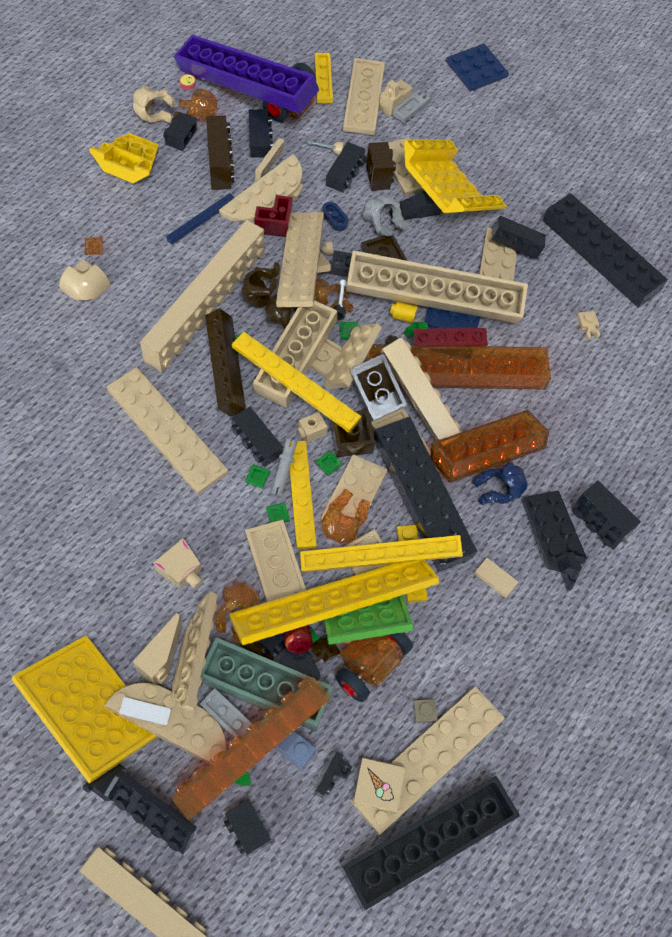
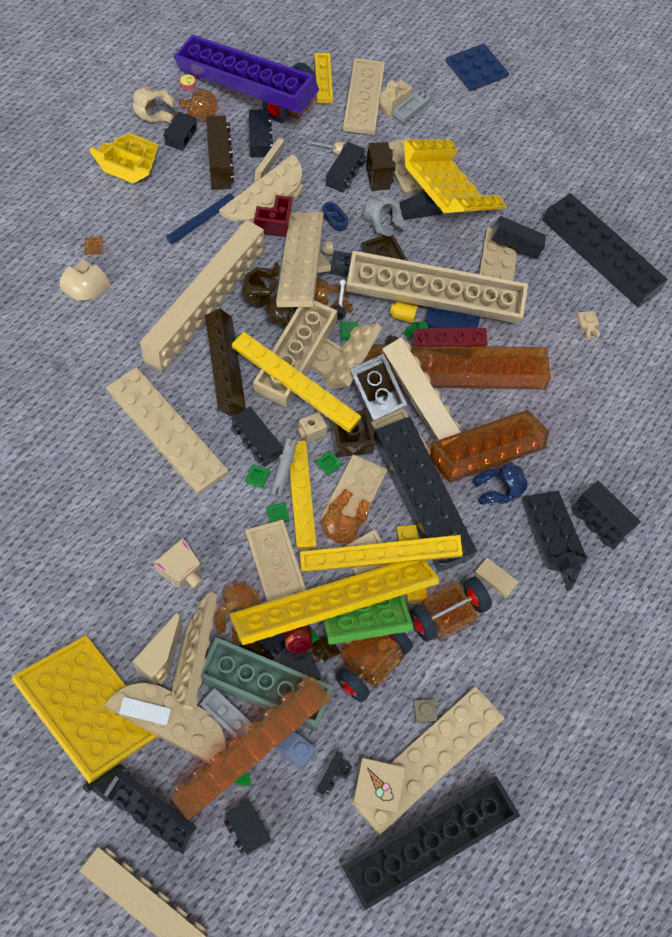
none -> brick [409,577,492,642]

